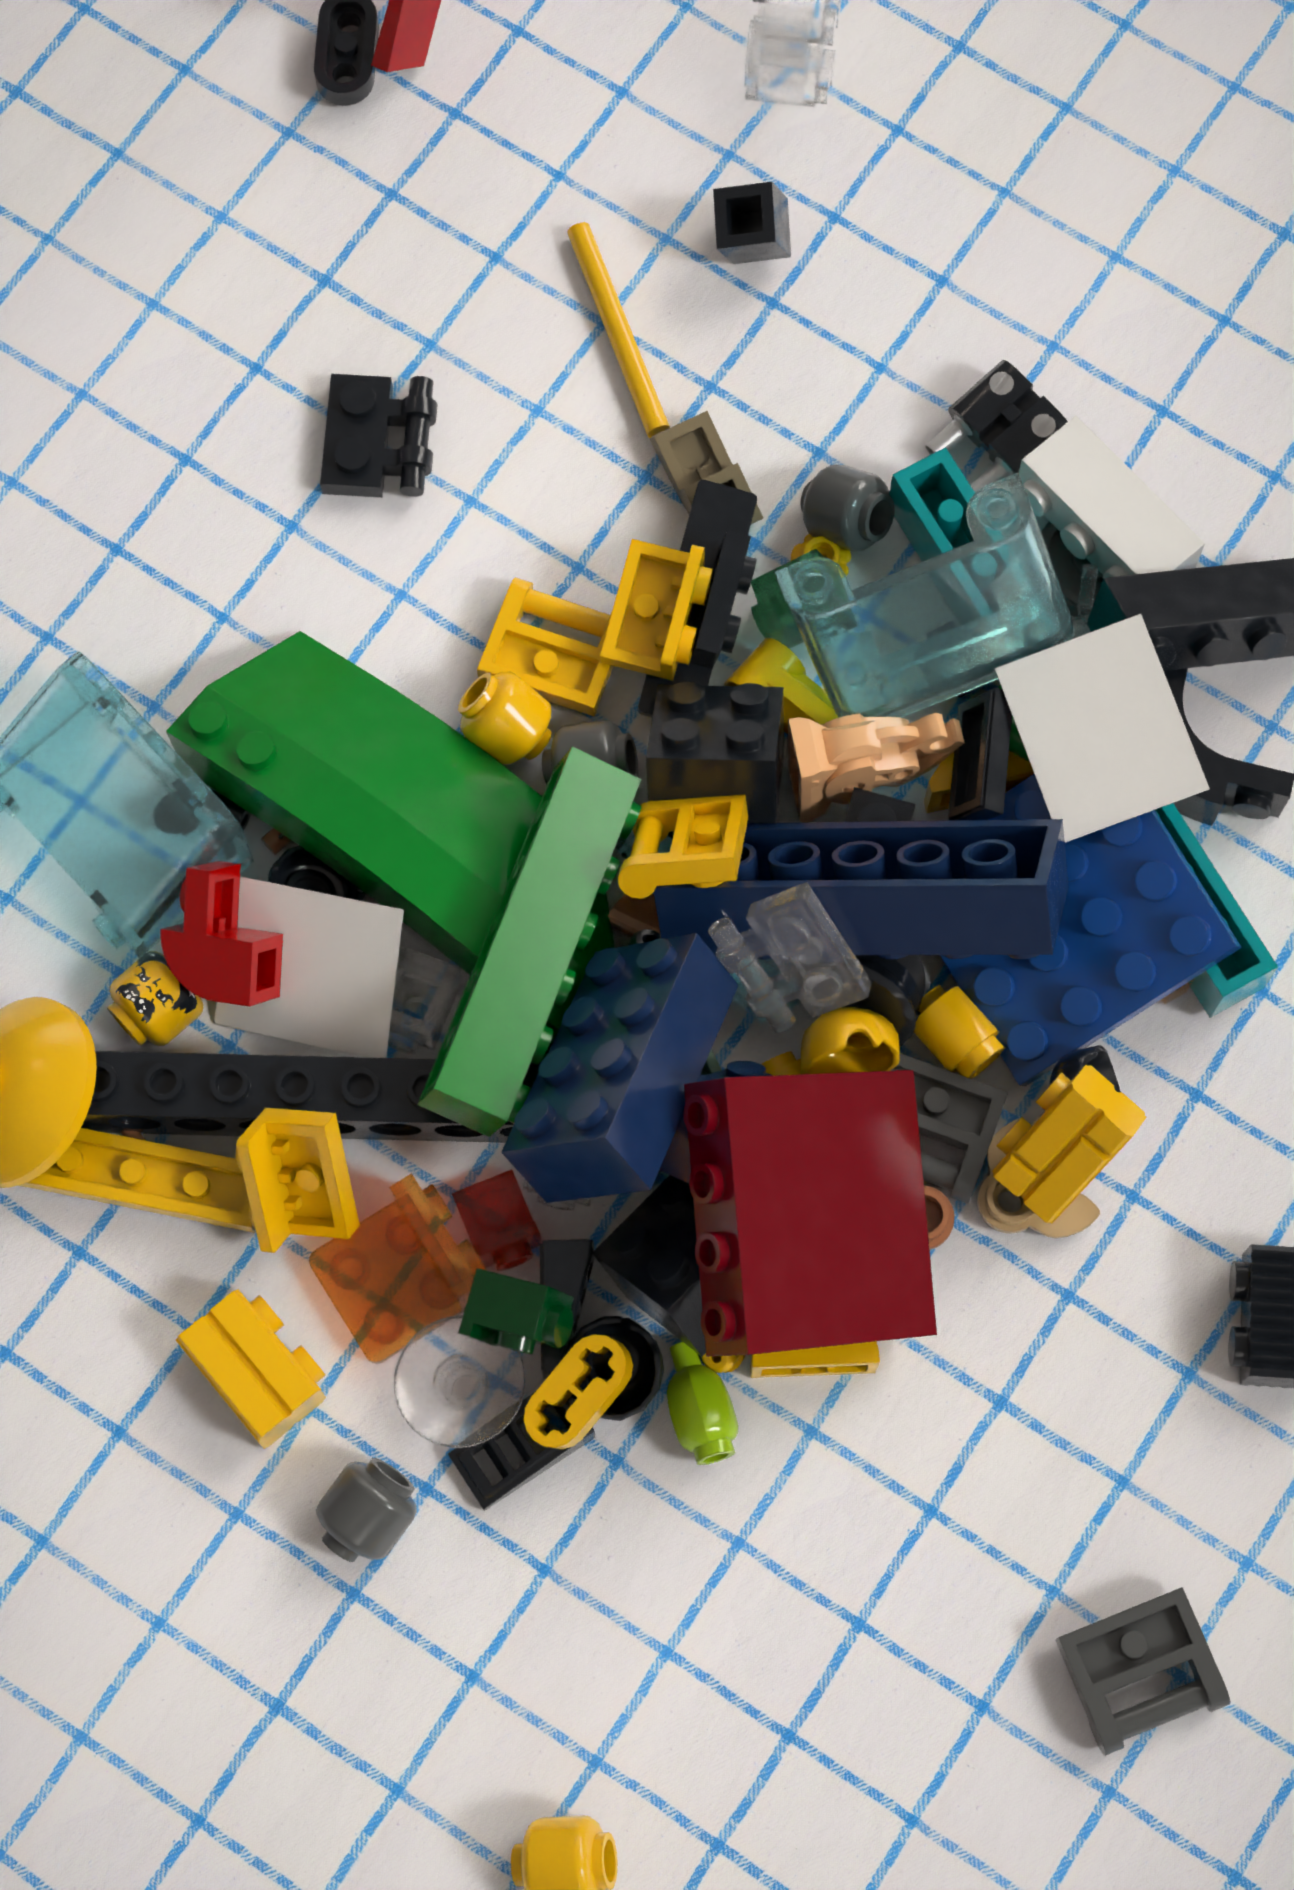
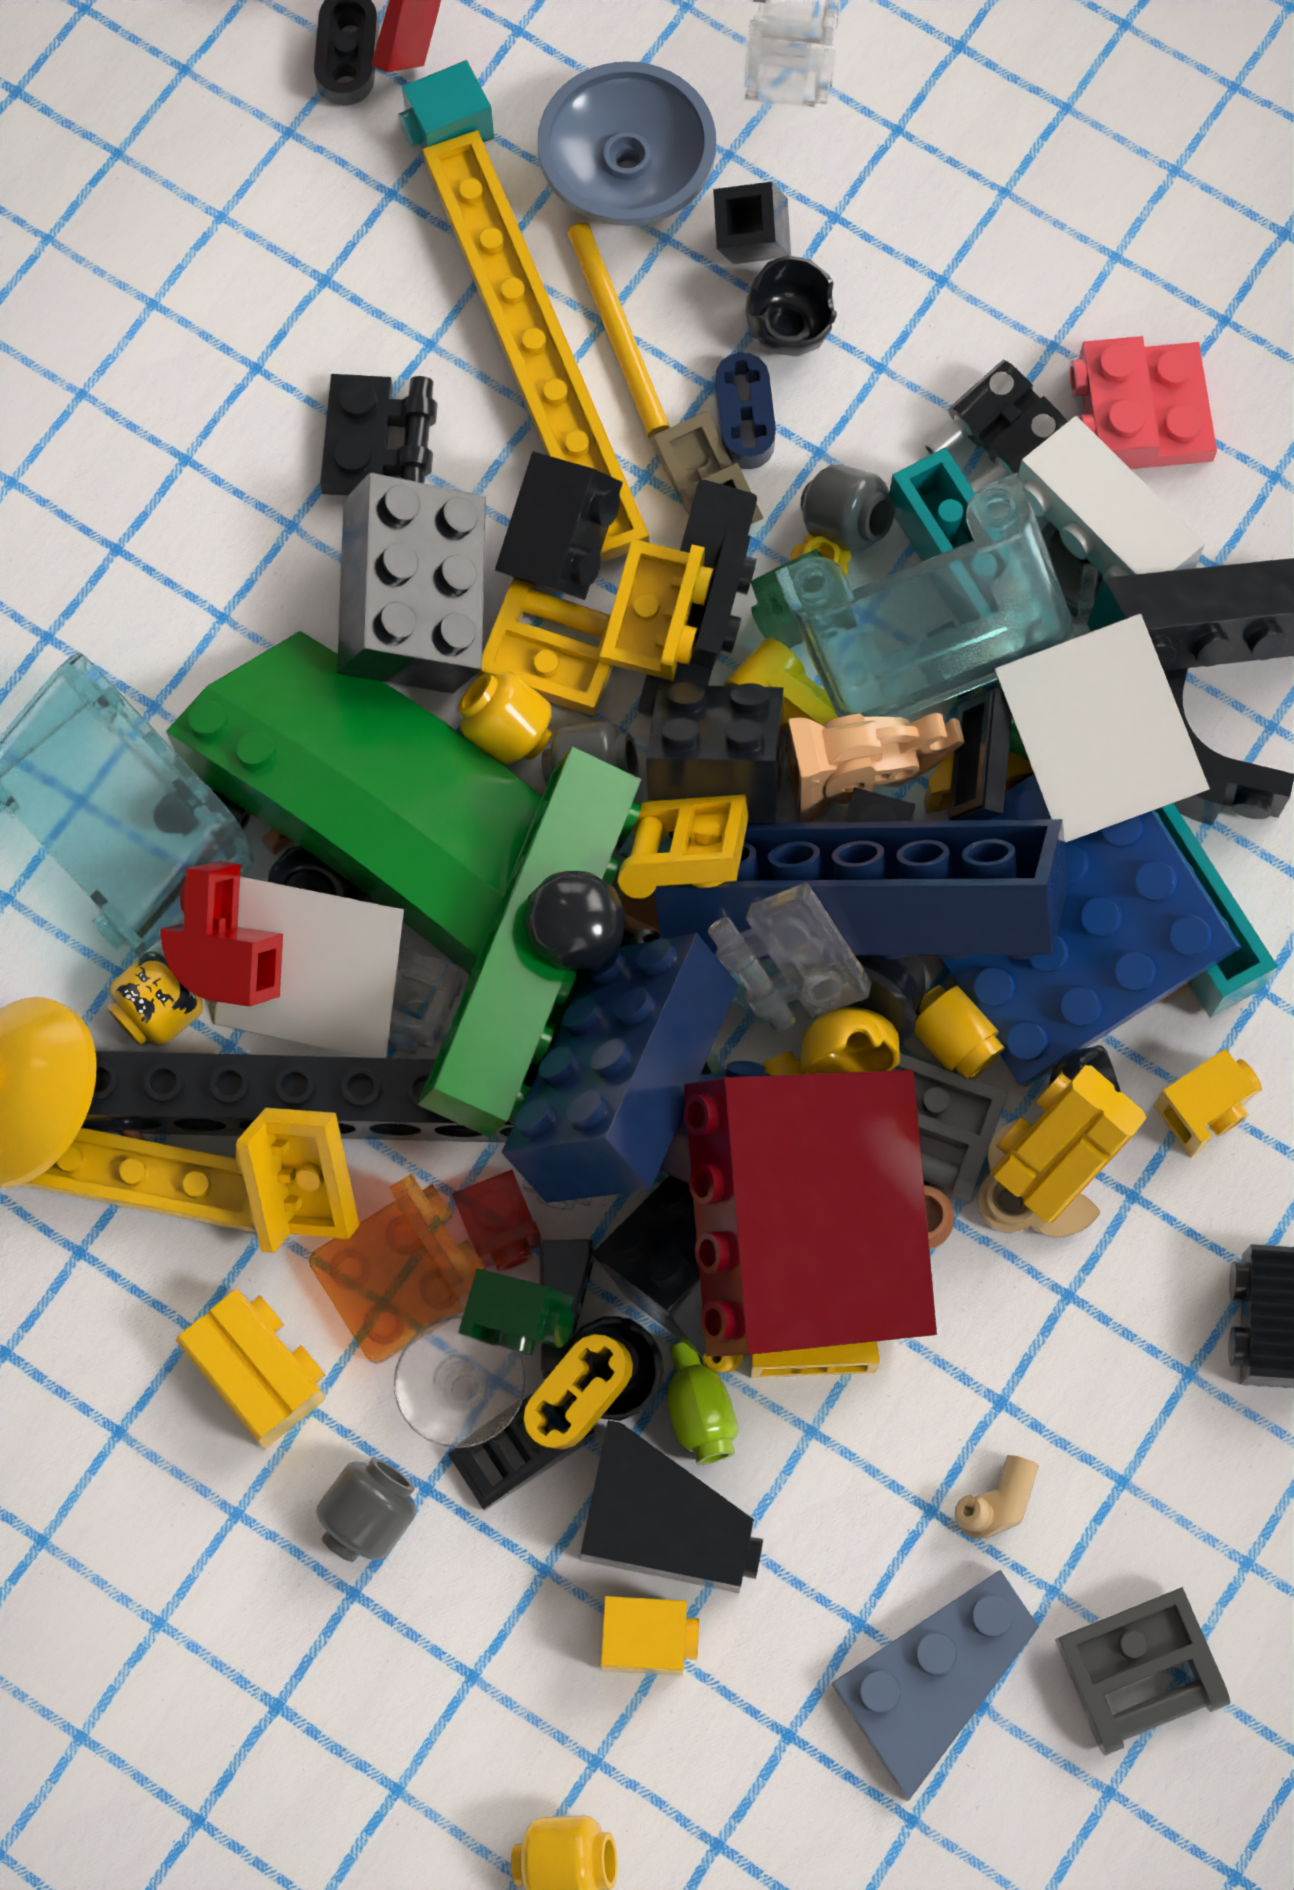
none -> brick [337,472,486,694]
none -> teal brick [398,60,494,149]
none -> yellow plate [422,130,650,563]
none -> black brick [495,451,623,600]
none -> black hair [523,870,625,971]
none -> sand blue dish [538,61,716,226]
none -> black slope [580,1420,764,1593]
none -> yellow brick [601,1596,699,1675]
none -> dark blue beam [715,352,776,469]
none -> black hair [745,255,837,356]
none -> sand blue wing [831,1570,1039,1801]
none -> tan arm [955,1455,1039,1539]
none -> coral plate [1070,336,1217,469]
none -> yellow brick [1153,1048,1262,1158]

